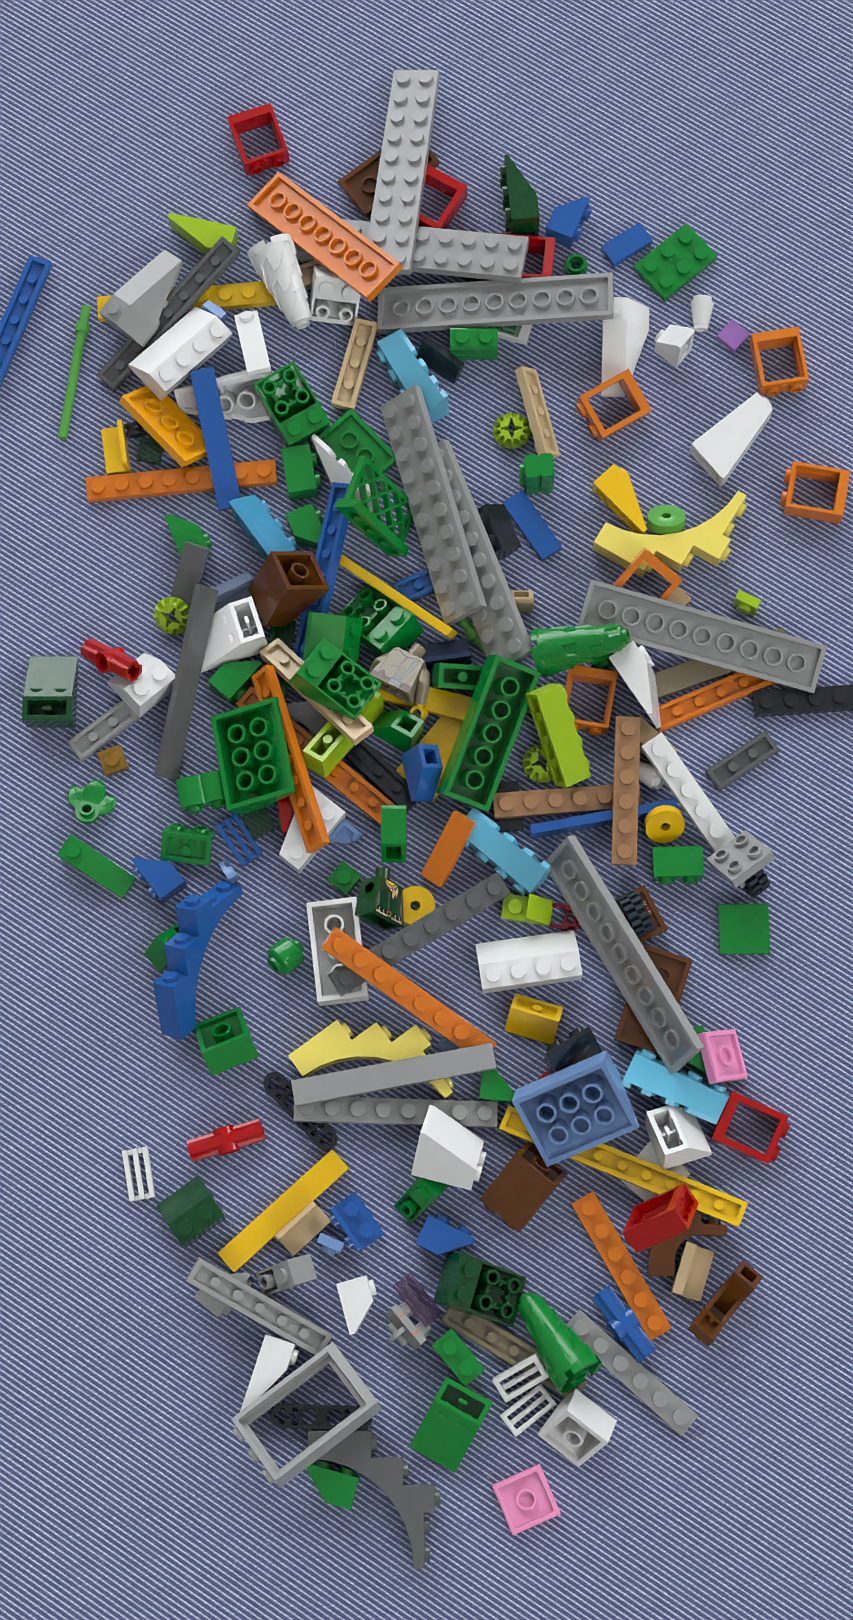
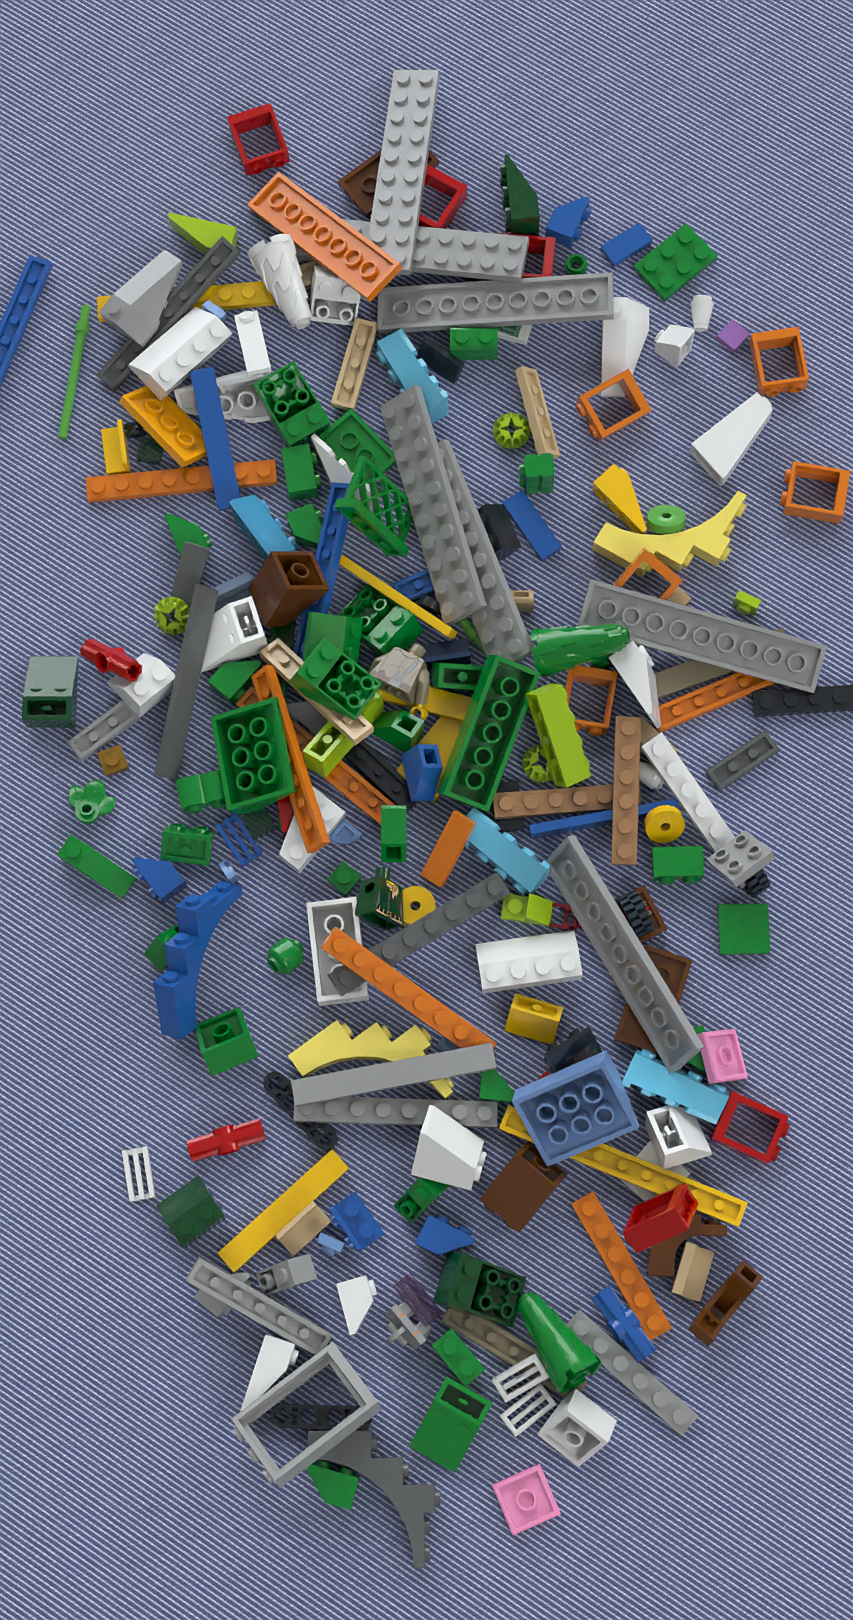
none -> black tile [416,595,440,615]

